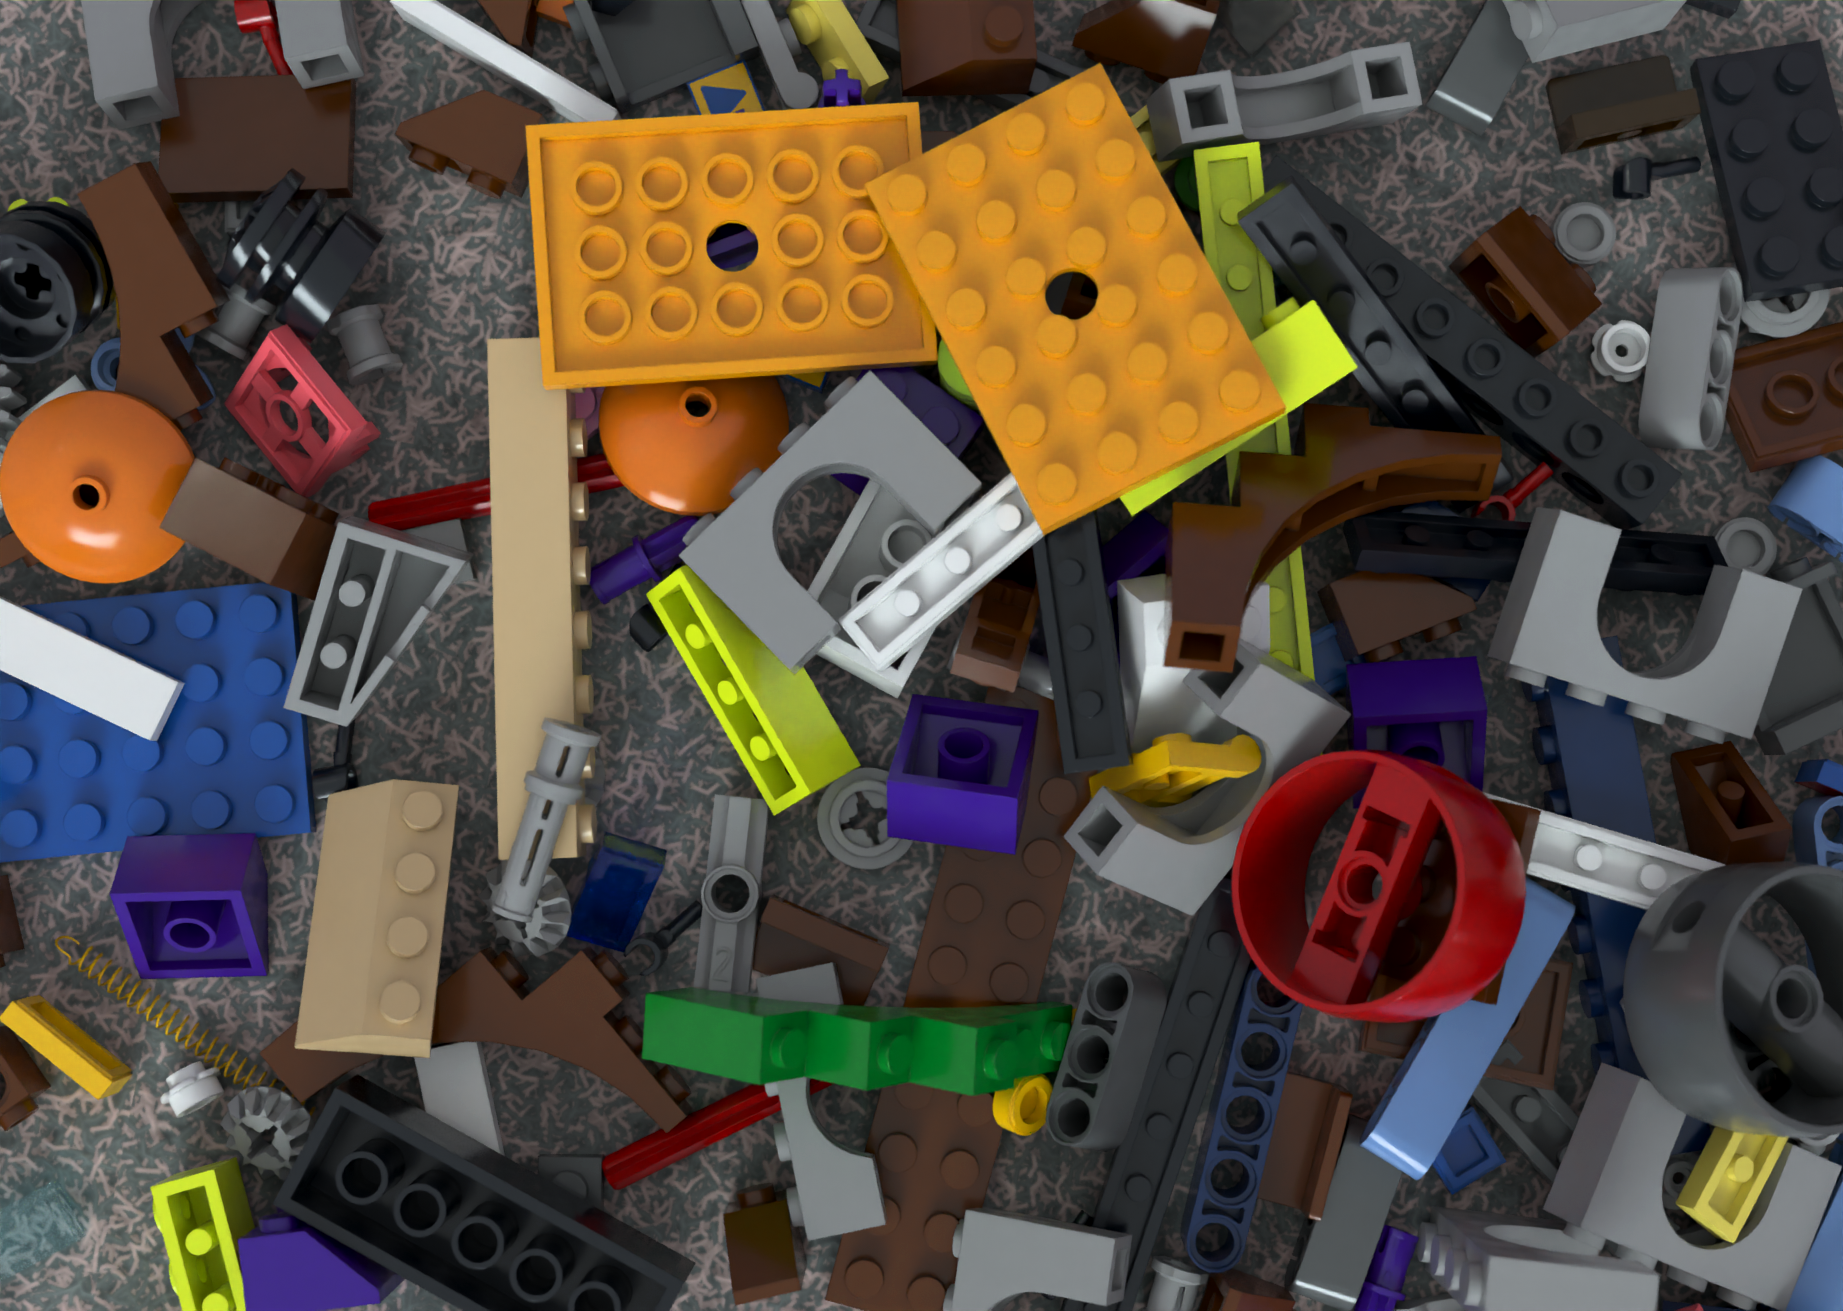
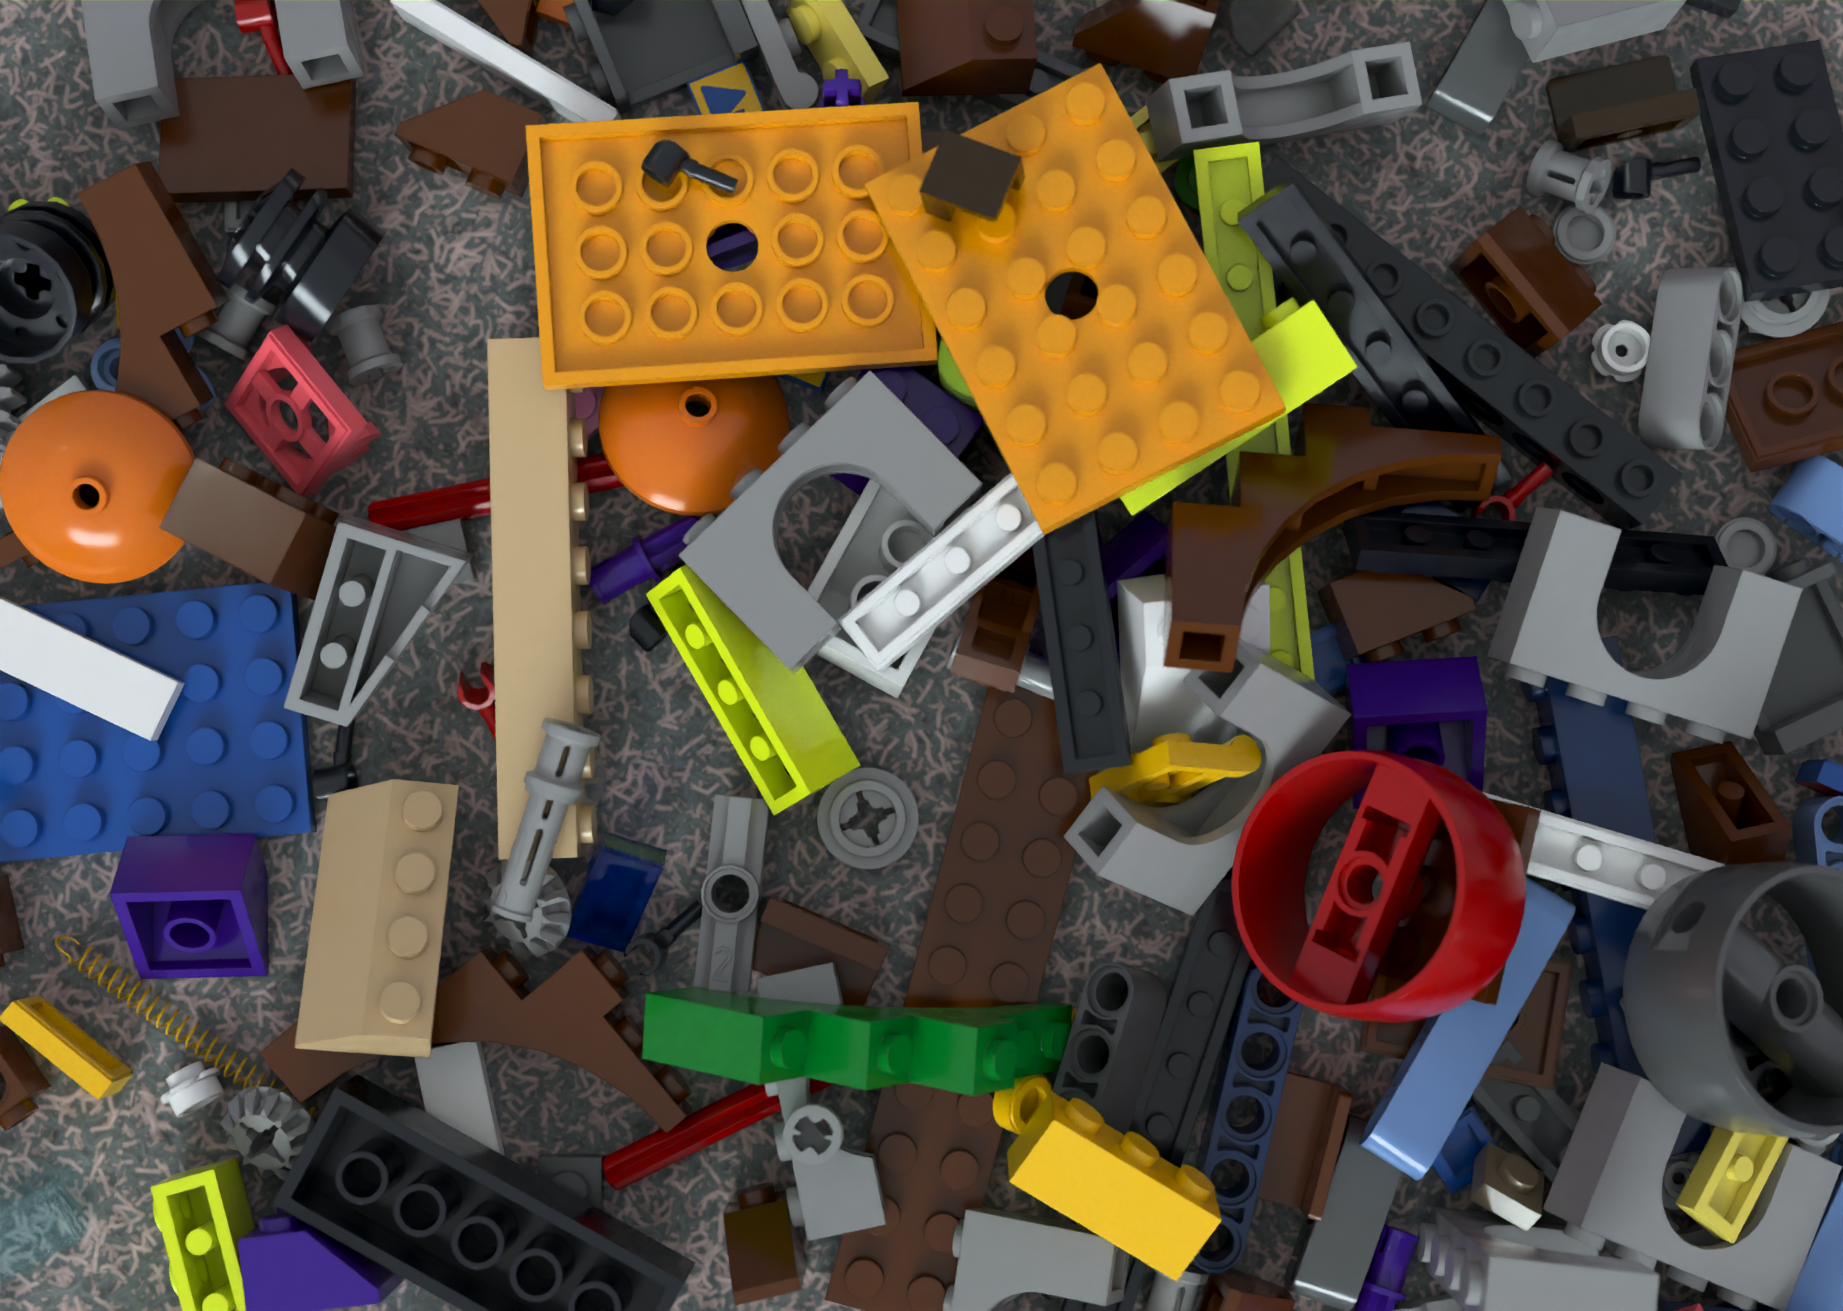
dark purple slope [887,694,1039,855] -> none
none -> red hand [457,662,496,742]
none -> black hand [641,140,738,194]
none -> light grey bush [783,1103,844,1166]
none -> dark brown panel [919,129,1025,222]
none -> yellow brick [1007,1091,1222,1281]
none -> dark tan plate [1470,1142,1545,1231]
none -> light grey bush [1526,140,1612,214]

